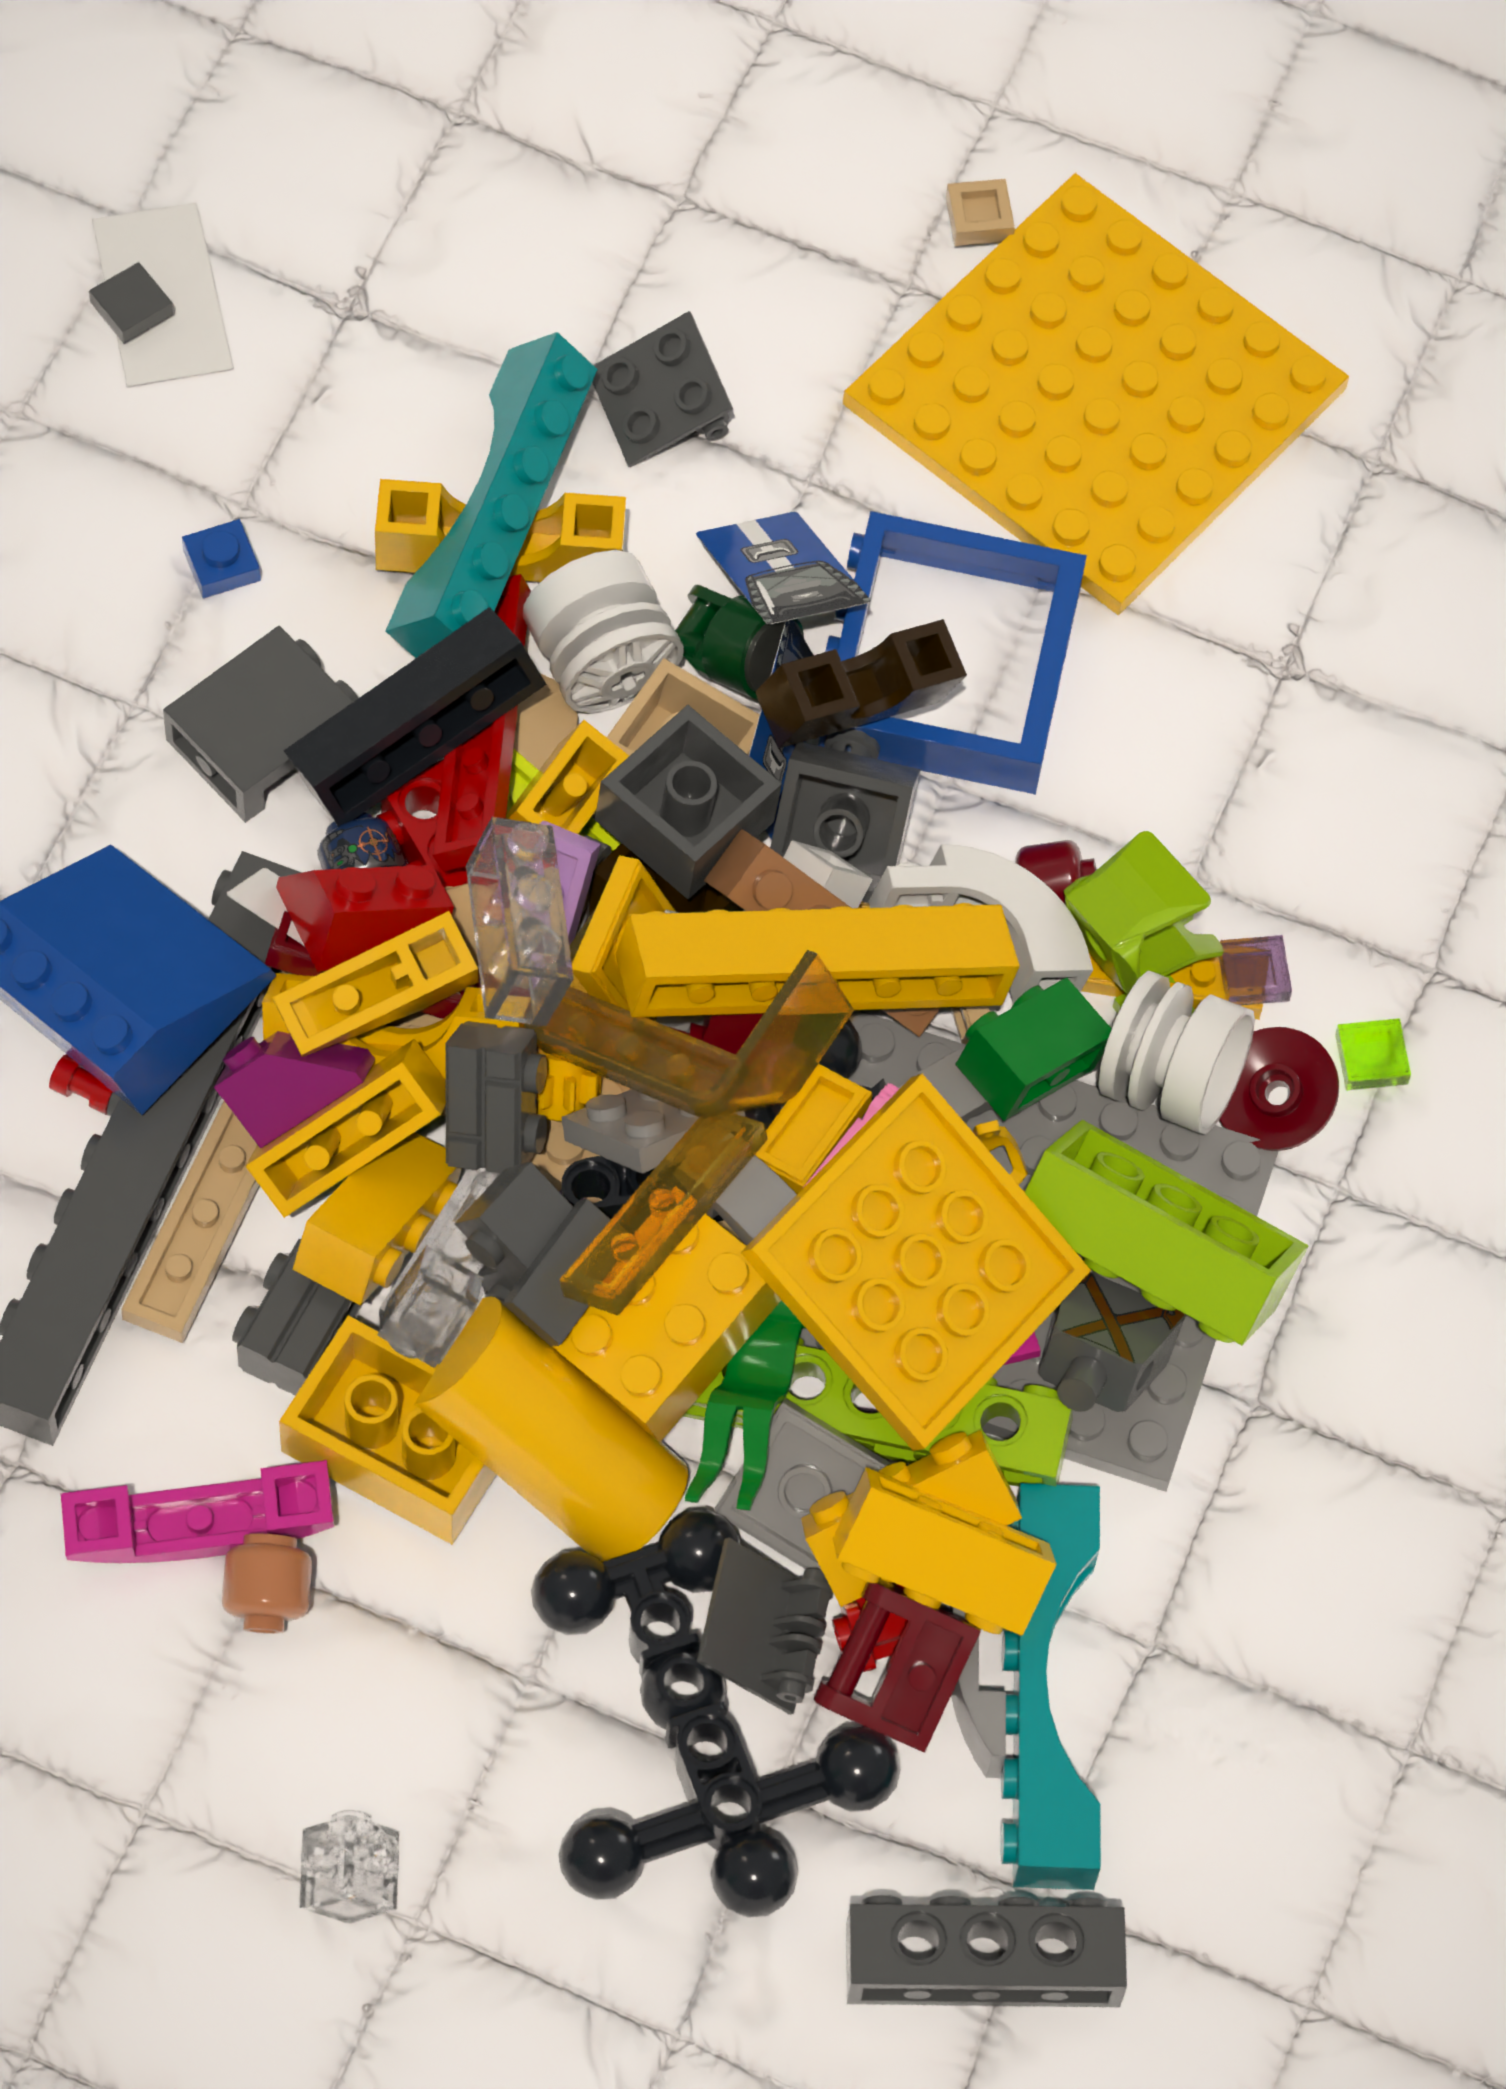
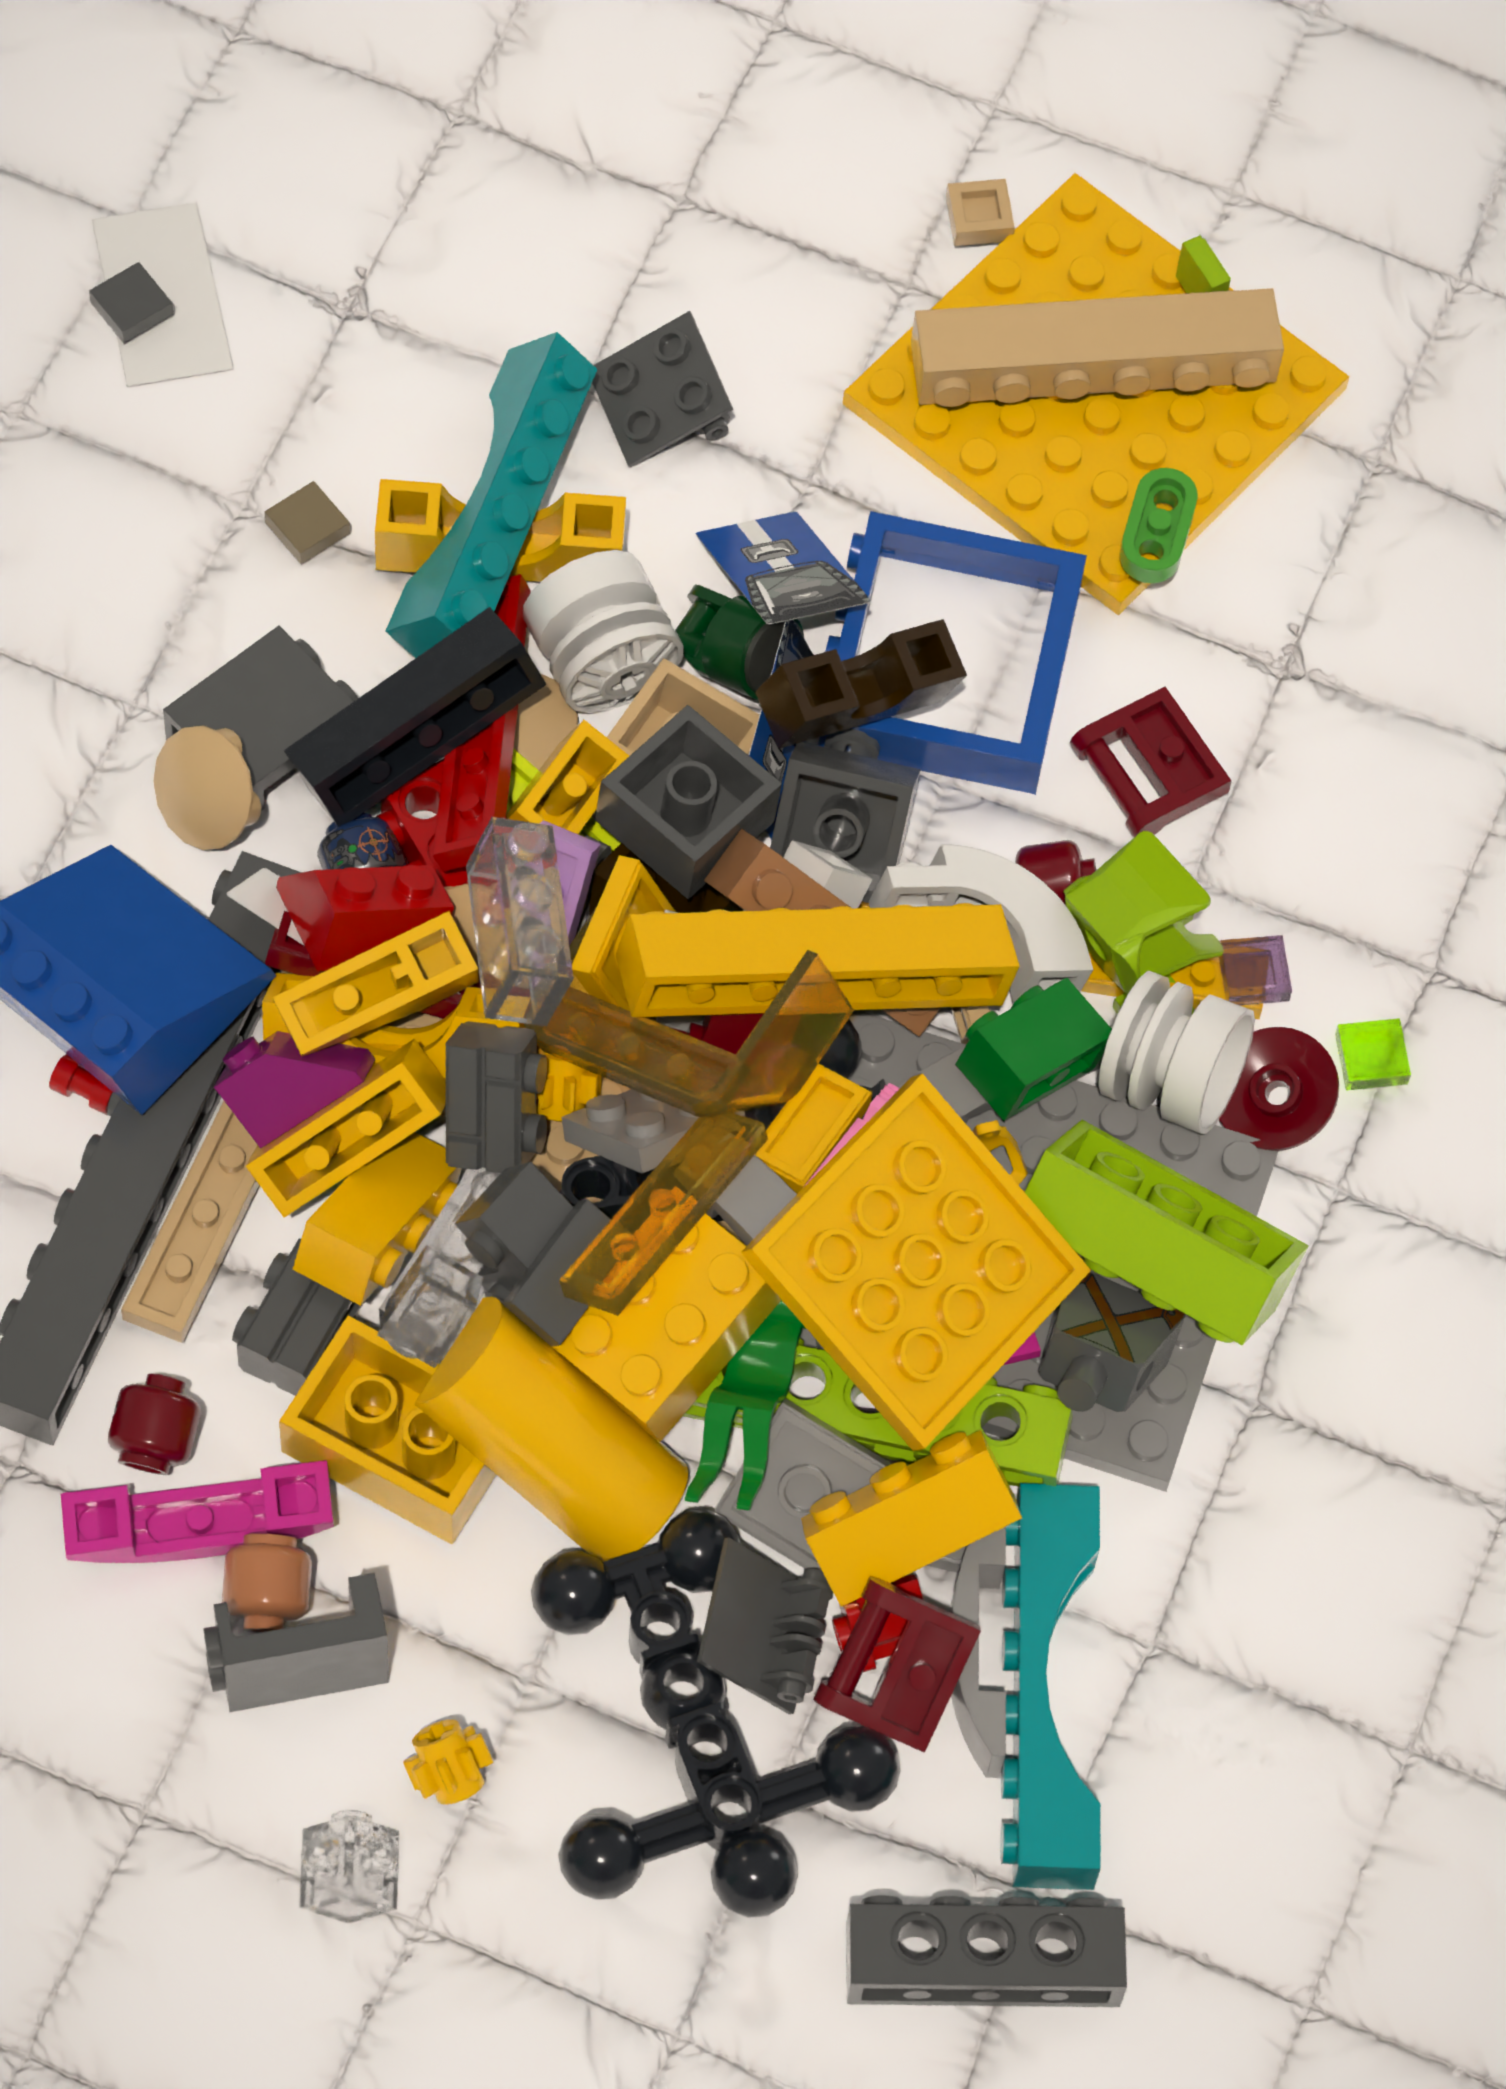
blue plate [182,519,261,599] -> none
yellow brick [832,1467,1057,1636] -> none
none -> dark red head [107,1373,201,1475]
none -> tan dish [153,725,261,850]
none -> panel [203,1573,389,1712]
none -> dark tan tile [264,481,350,564]
none -> yellow gear [403,1719,494,1805]
none -> tan brick [911,288,1284,407]
none -> dark red plate [1070,686,1232,837]
none -> bright green plate [1120,468,1198,583]
none -> lime tile [1176,235,1231,293]

